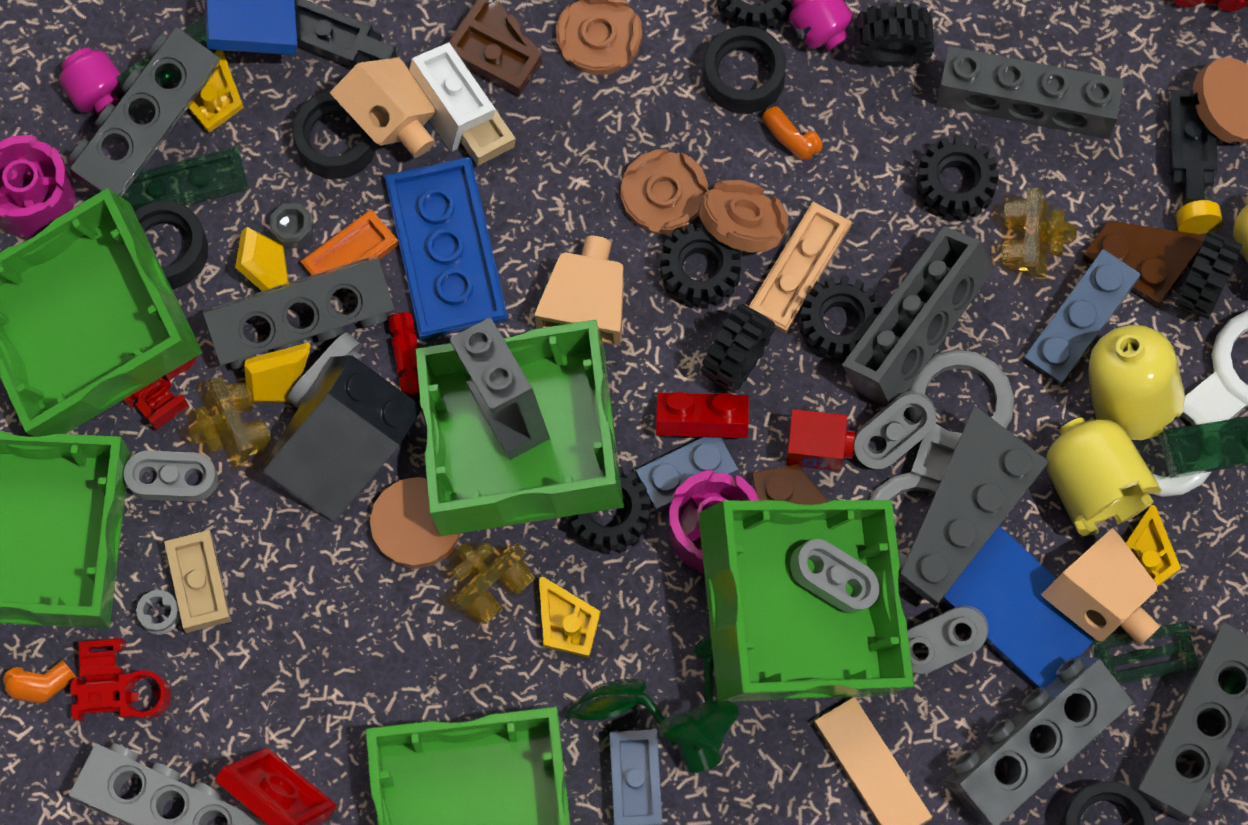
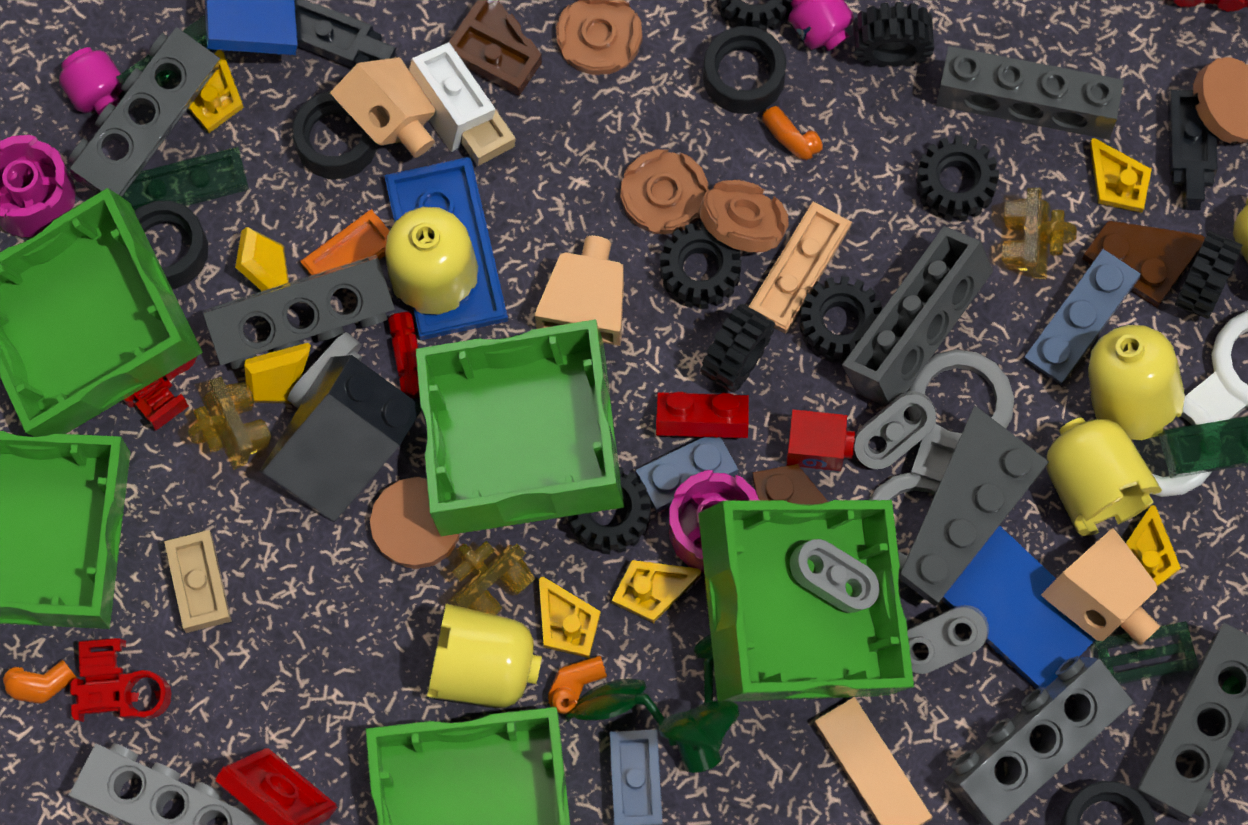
light grey plate [123,451,218,502] -> none
light grey bush [136,590,180,635] -> none
dark grey tile [270,203,314,248] -> none
dark grey panel [450,317,550,460] -> none
yellow tile [1175,200,1223,234] -> none
none -> light yellow cylinder [385,207,478,315]
none -> light yellow cylinder [427,604,542,708]
none -> orange arm [548,656,607,714]
none -> yellow piece [612,560,701,623]
none -> yellow piece [1090,138,1152,213]

